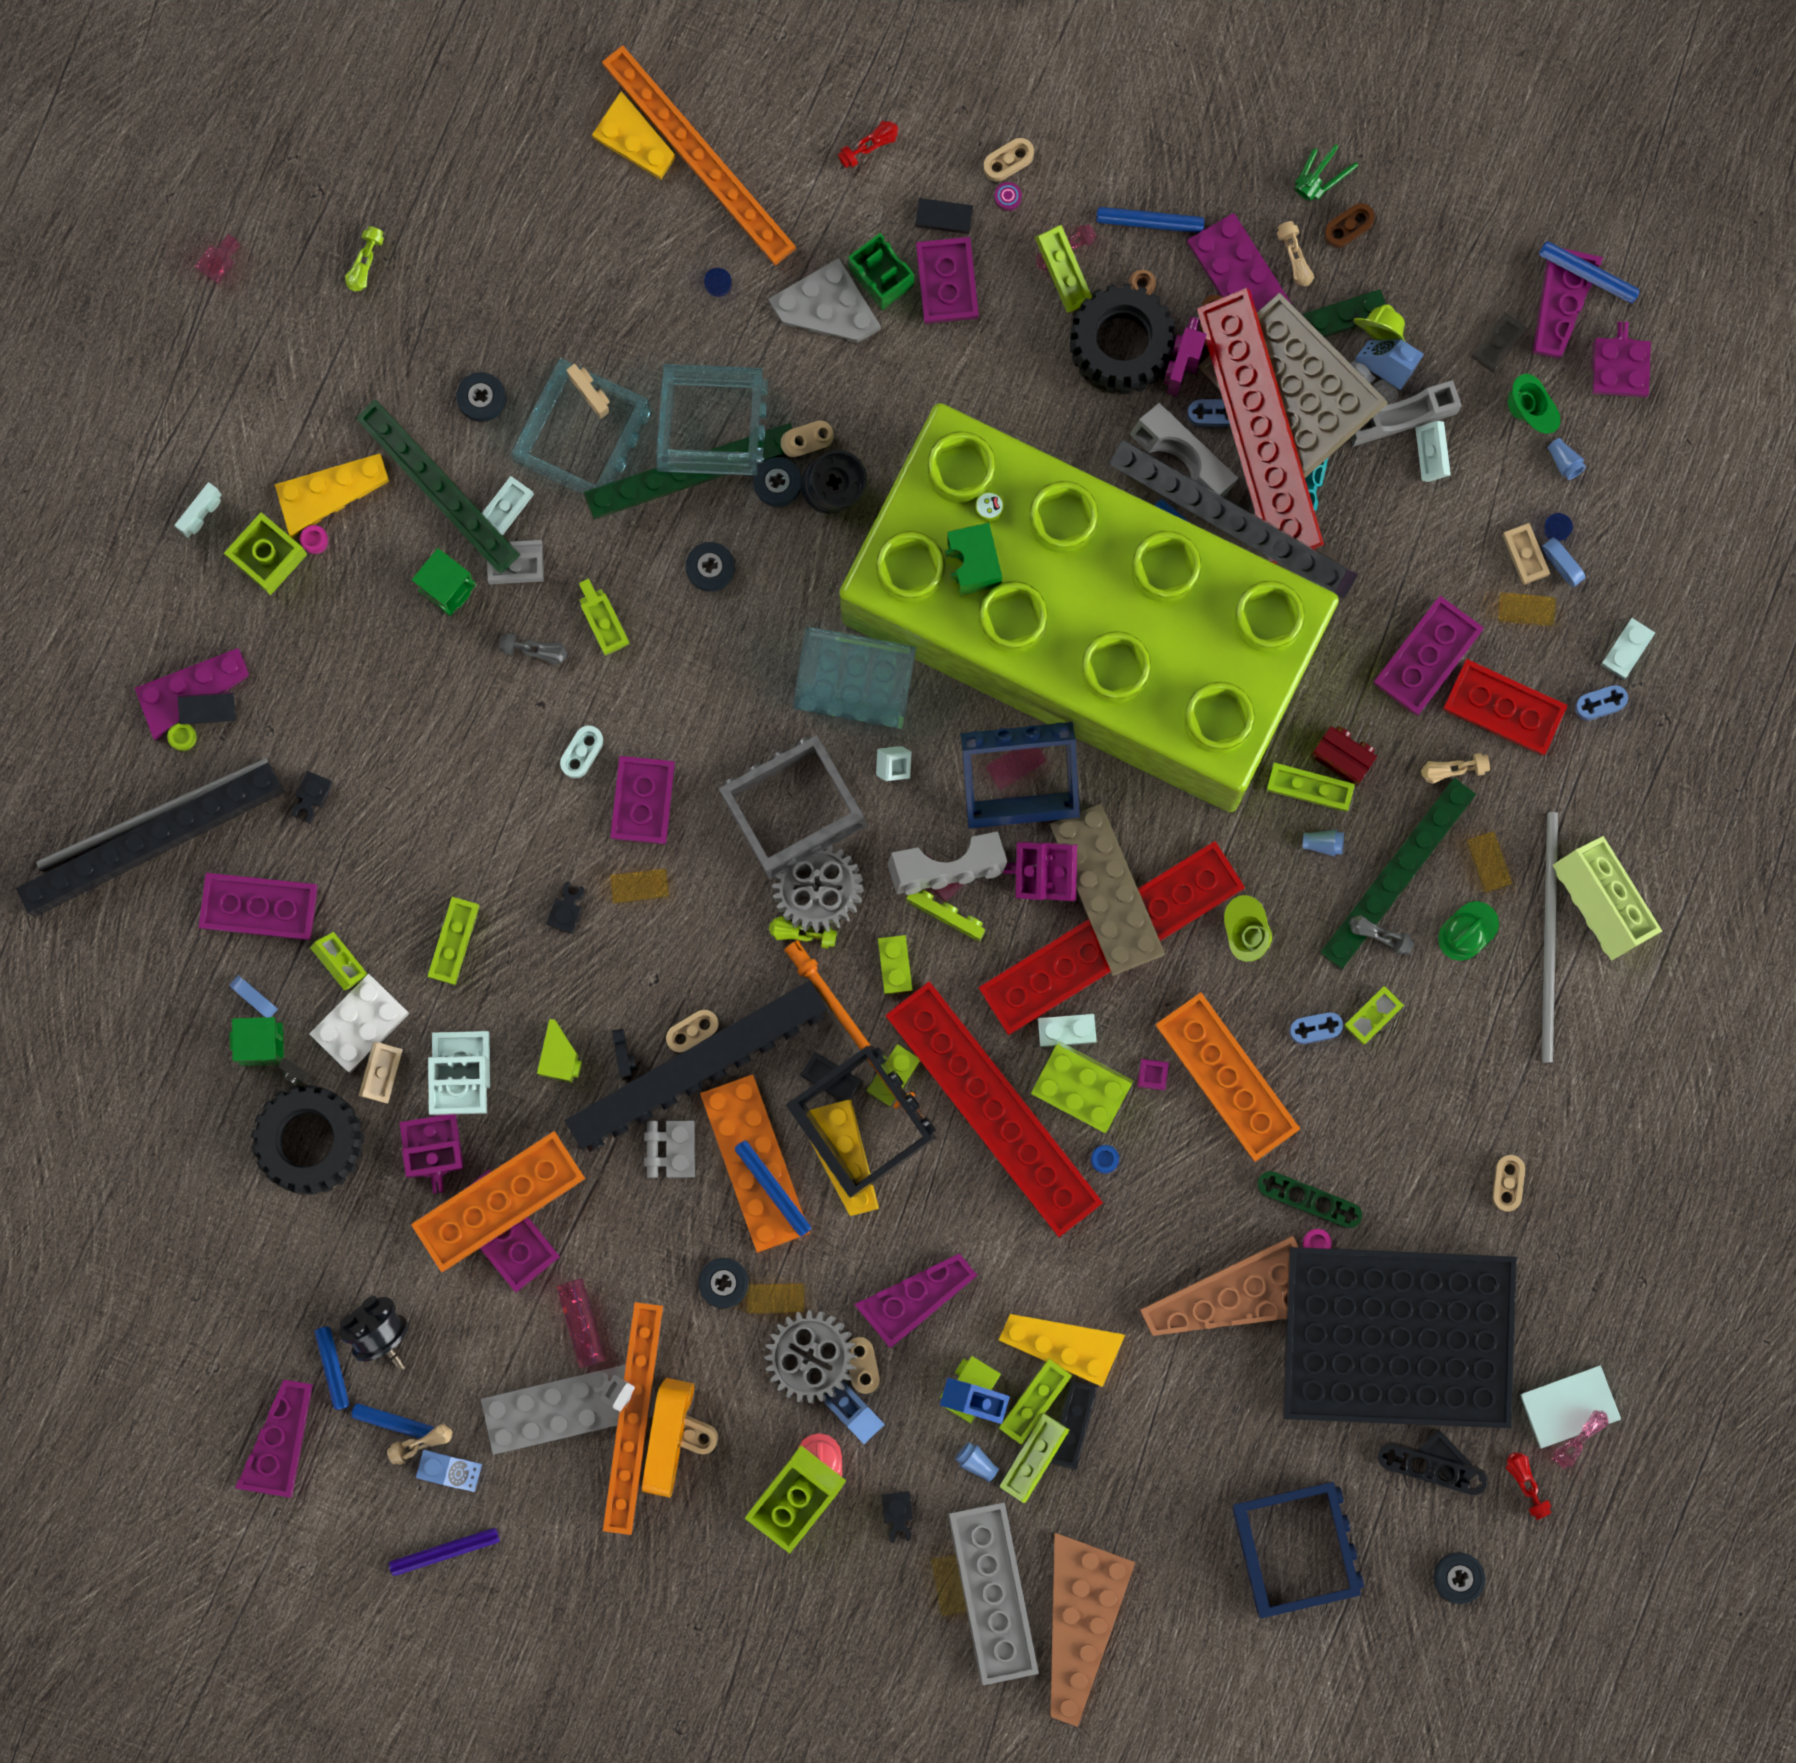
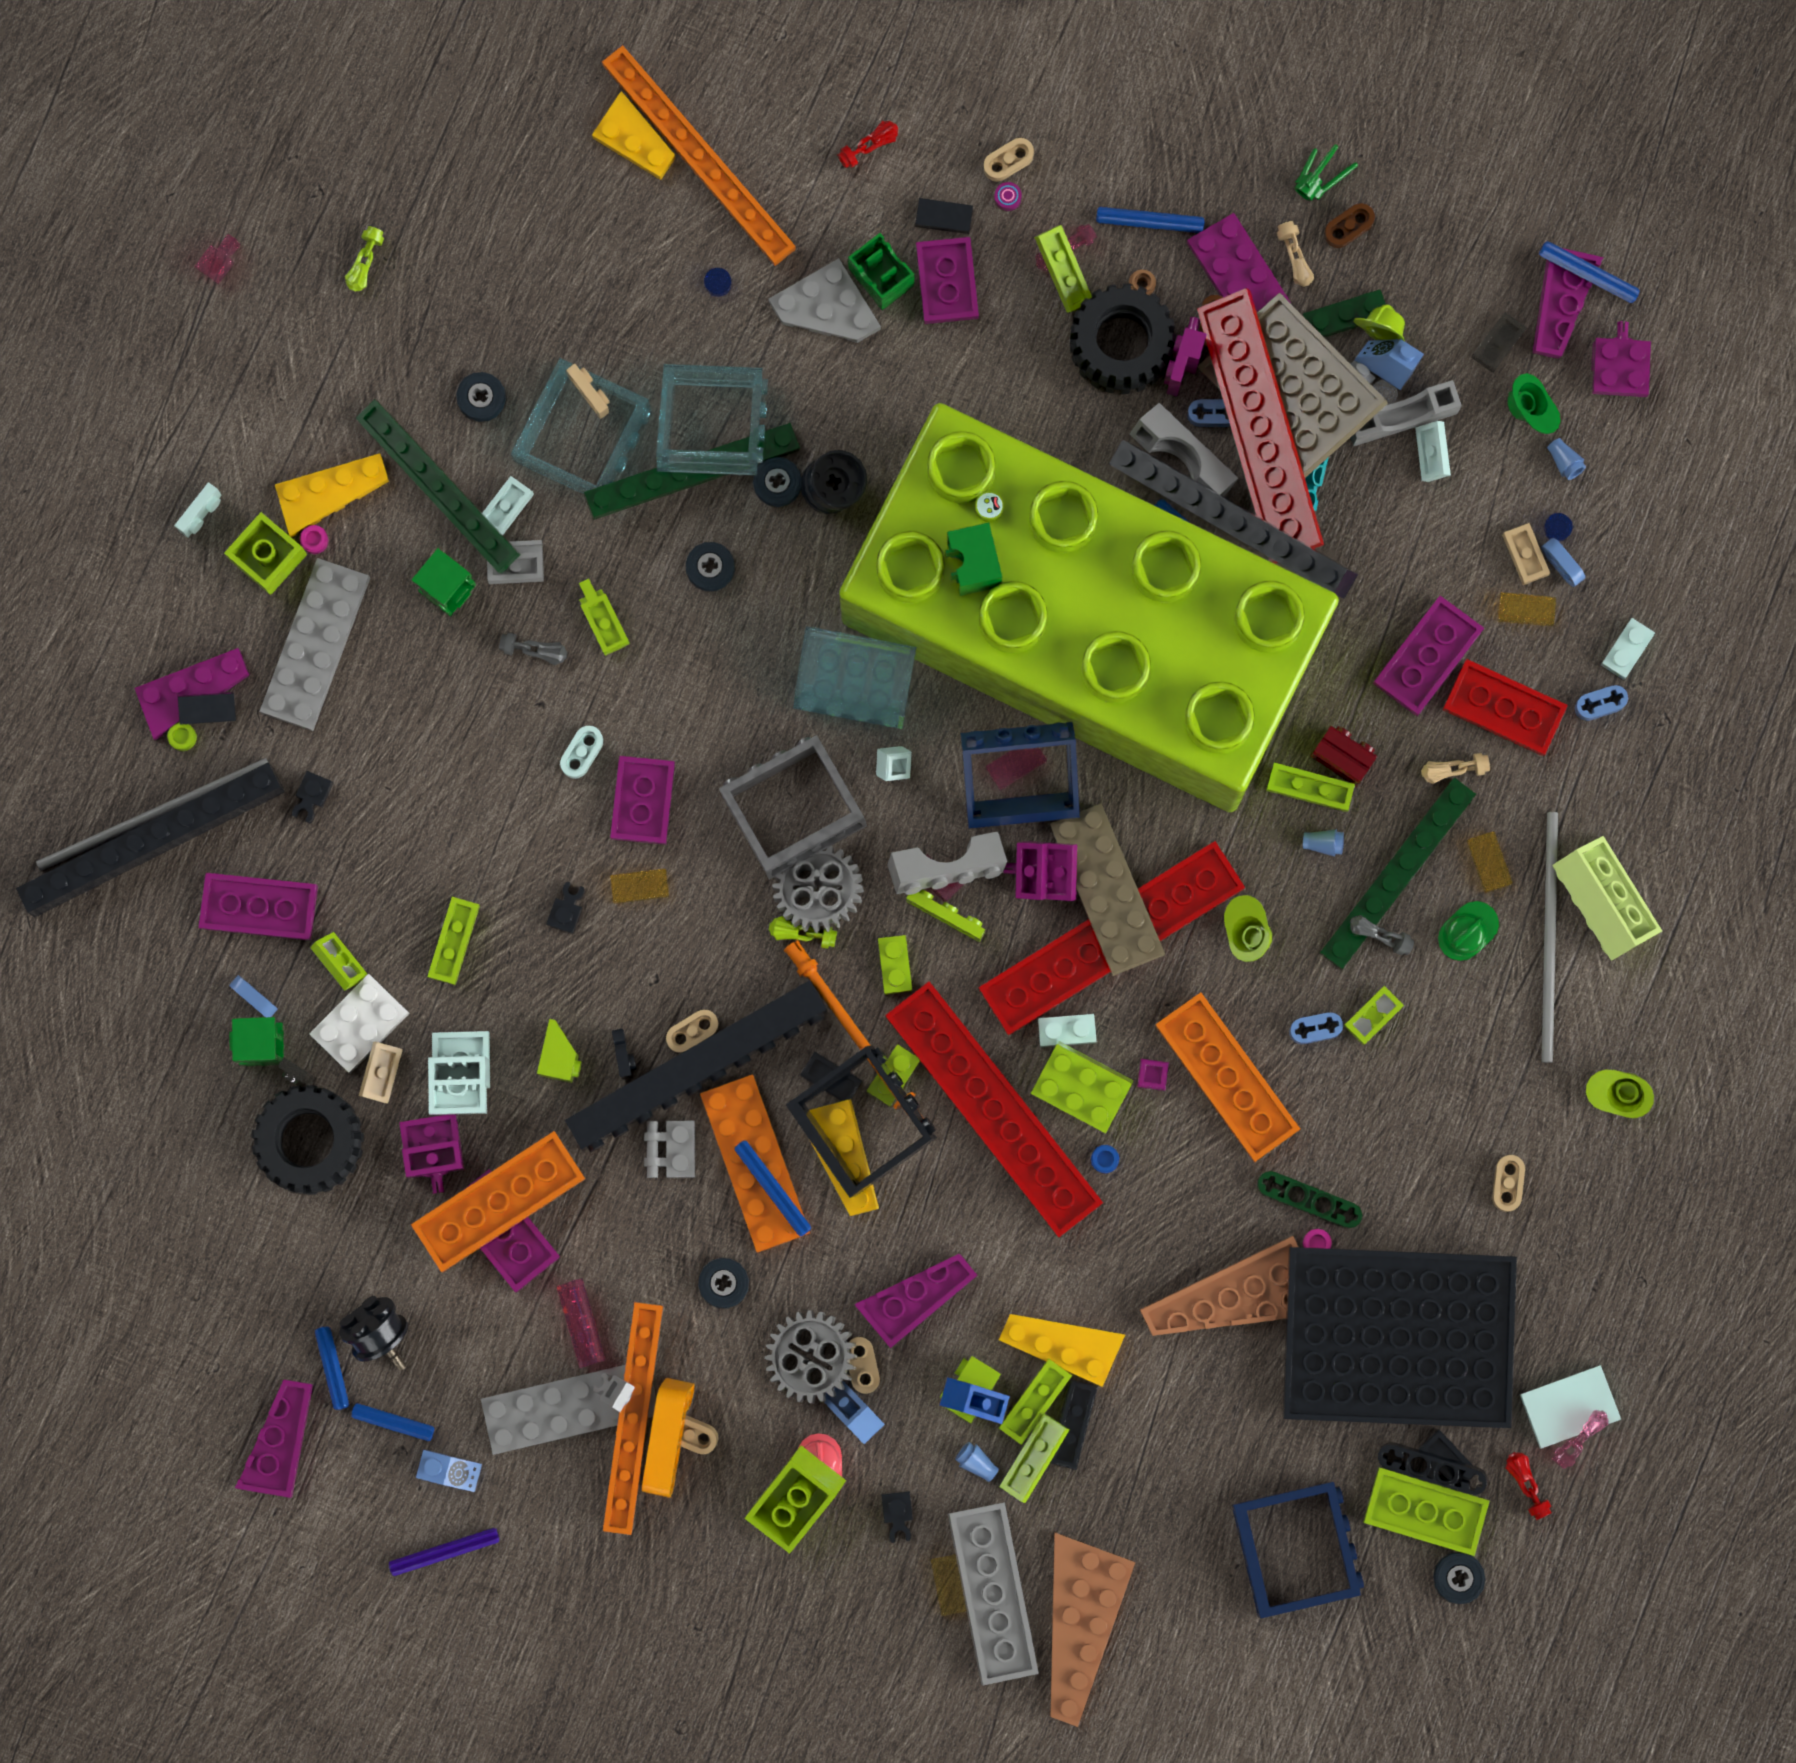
tan piece [387,1423,453,1465] -> none
clear yellow tile [747,1283,805,1314] -> none
tan plate [781,421,834,457] -> none
none -> light grey plate [259,558,370,731]
none -> lime plate [1363,1468,1490,1556]
none -> lime piece [1586,1069,1654,1118]

